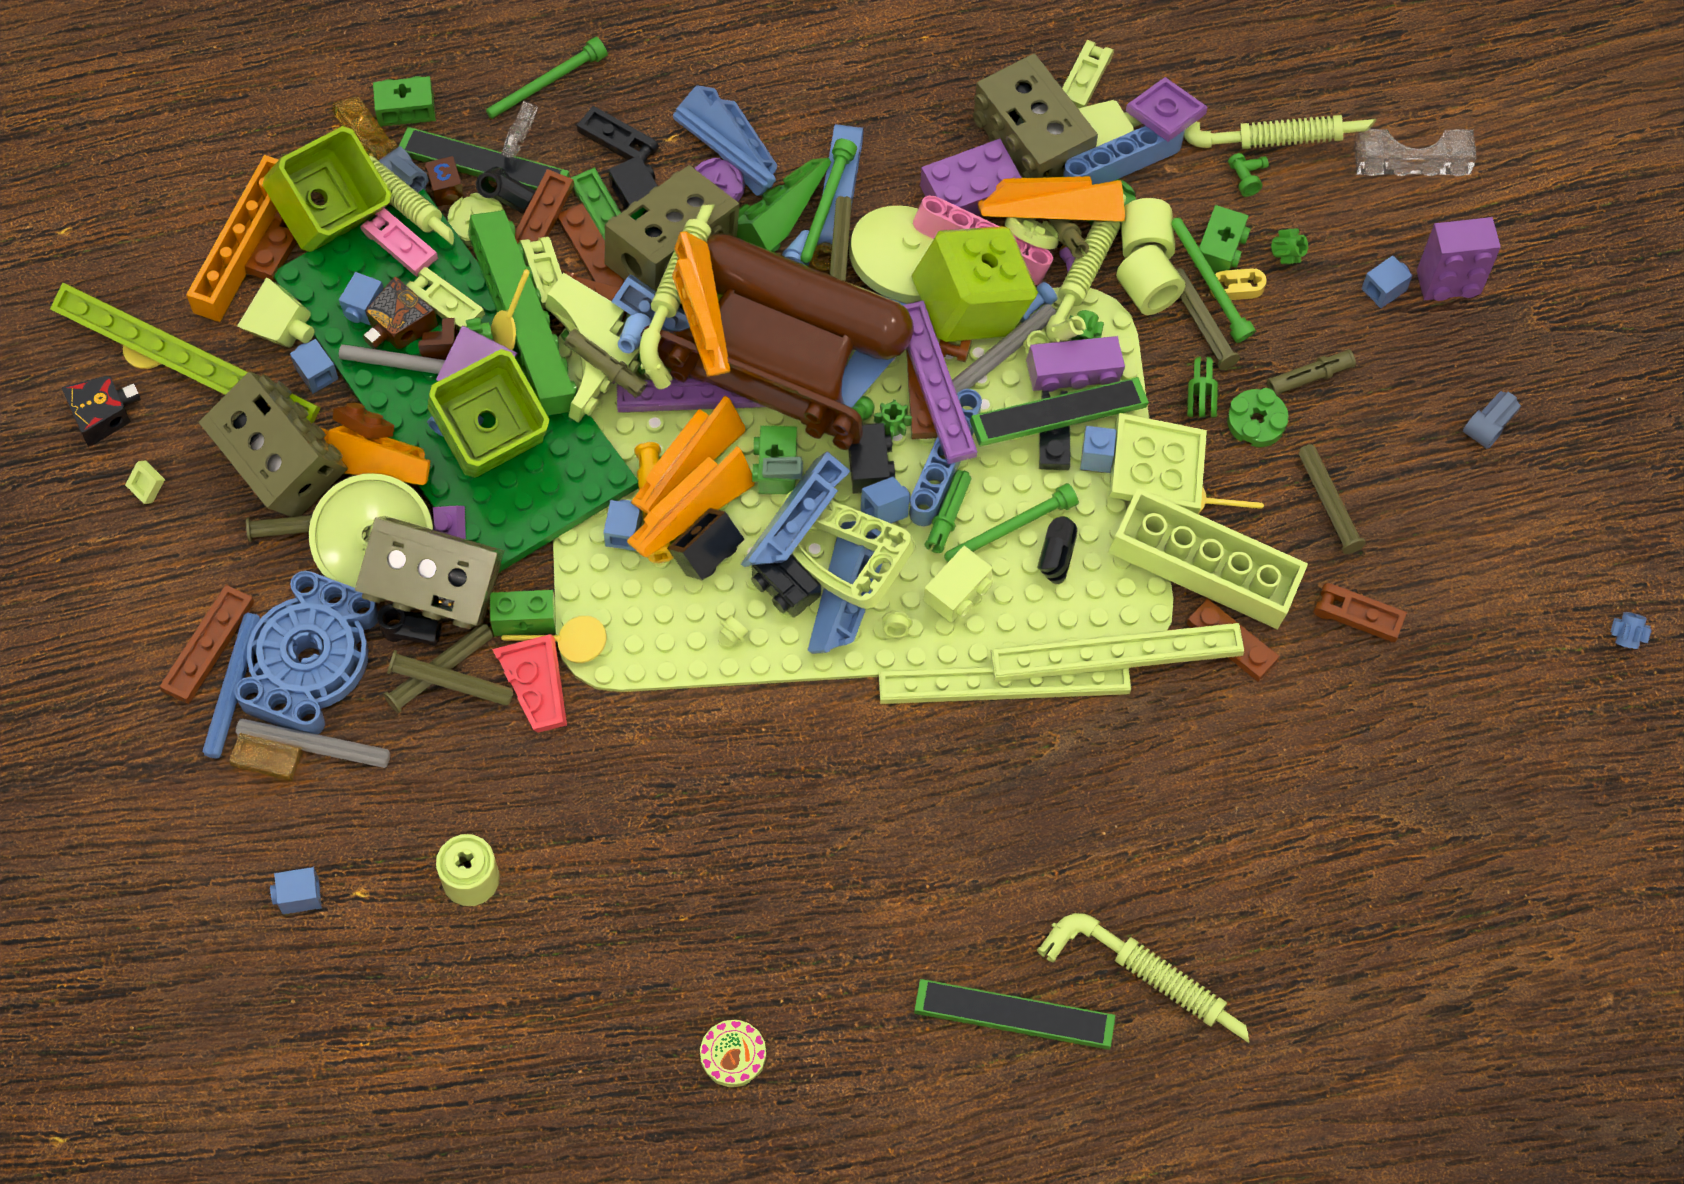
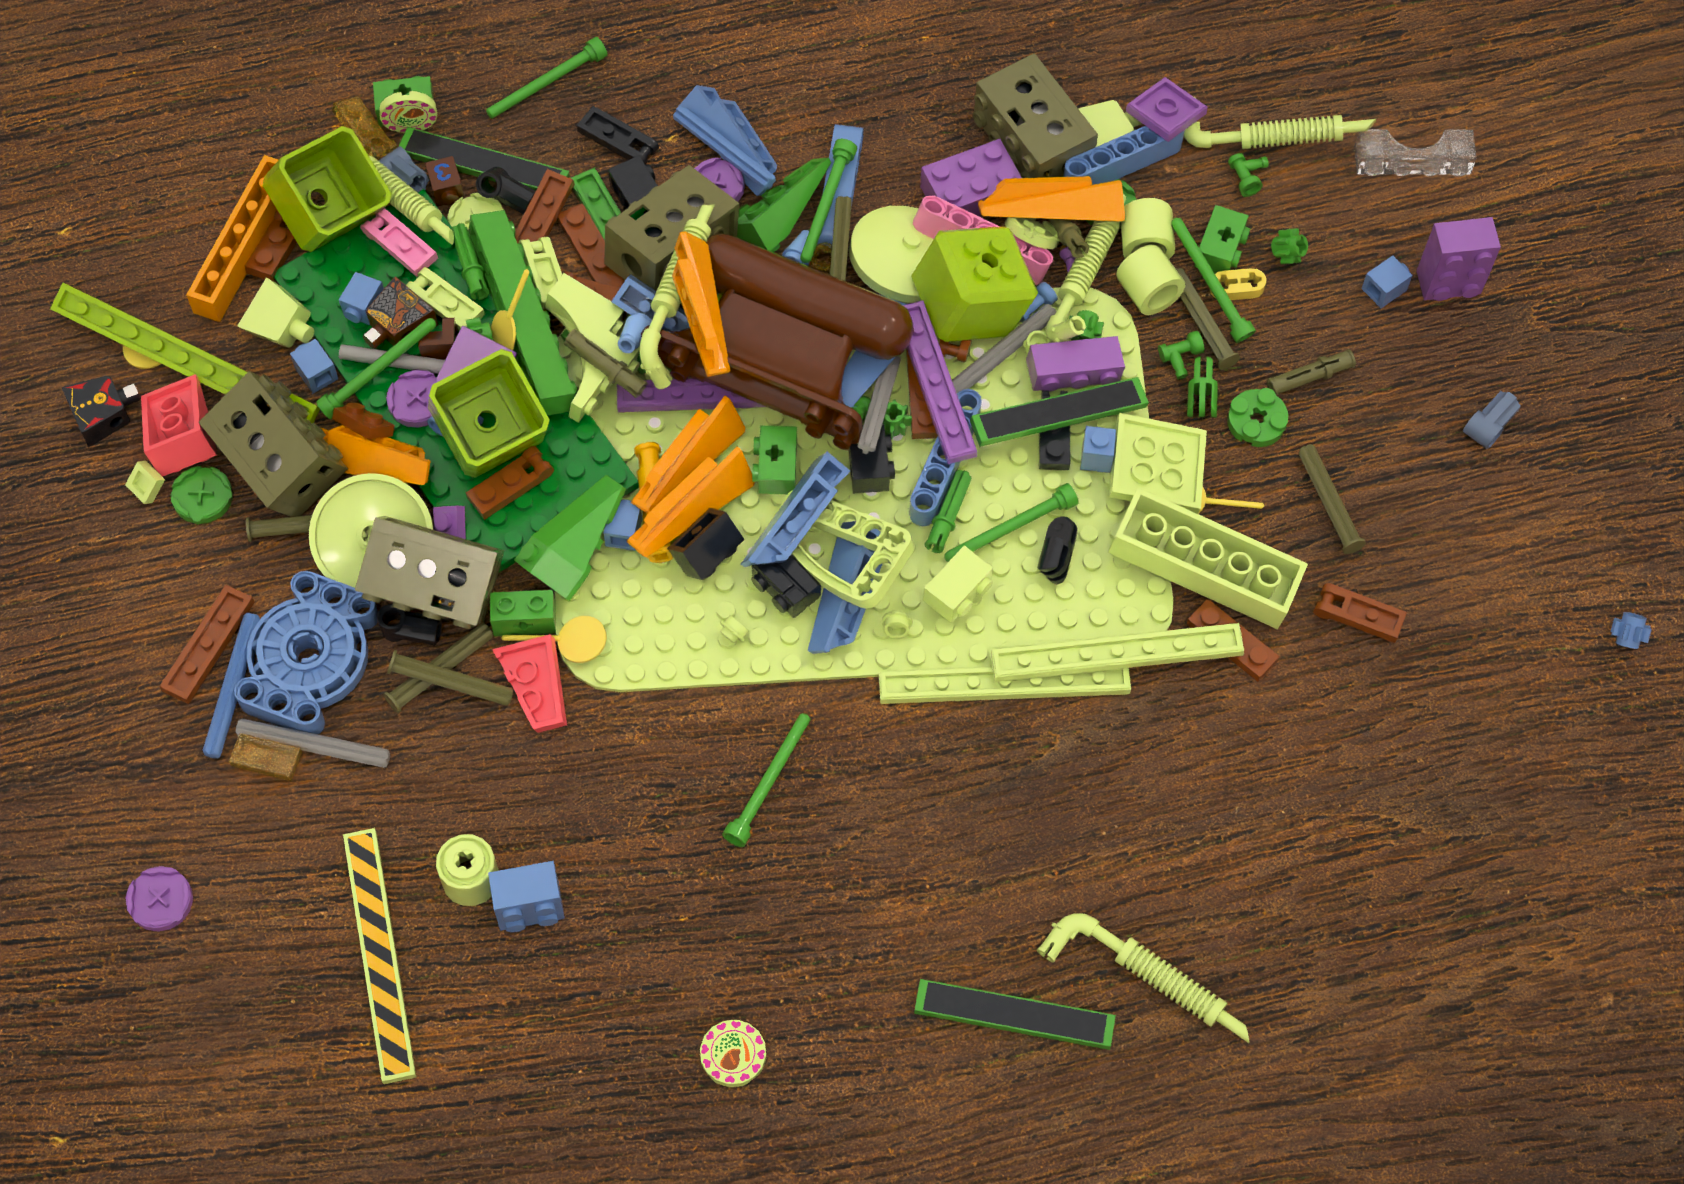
medium blue brick [270,867,322,914] -> none
clear tile [501,101,538,158] -> none
sand green piece [762,457,803,479] -> none
medium blue brick [861,477,911,523] -> none
yellowish green plate [1062,40,1114,108] -> none
none -> medium lavender tile [125,866,193,932]
none -> coral slope [141,374,217,477]
none -> bright green tile [170,466,233,524]
none -> bright green piece [316,318,436,420]
none -> tile [343,828,416,1084]
none -> yellowish green tile [379,91,437,133]
none -> medium lavender tile [386,370,438,428]
none -> bright green axle [451,223,489,300]
none -> dark orange plate [466,446,554,520]
none -> medium blue brick [488,861,565,932]
none -> bright green wedge [514,475,626,601]
none -> bright green piece [722,713,811,847]
none -> light grey axle [858,356,901,454]
none -> bright green piece [1158,330,1204,380]

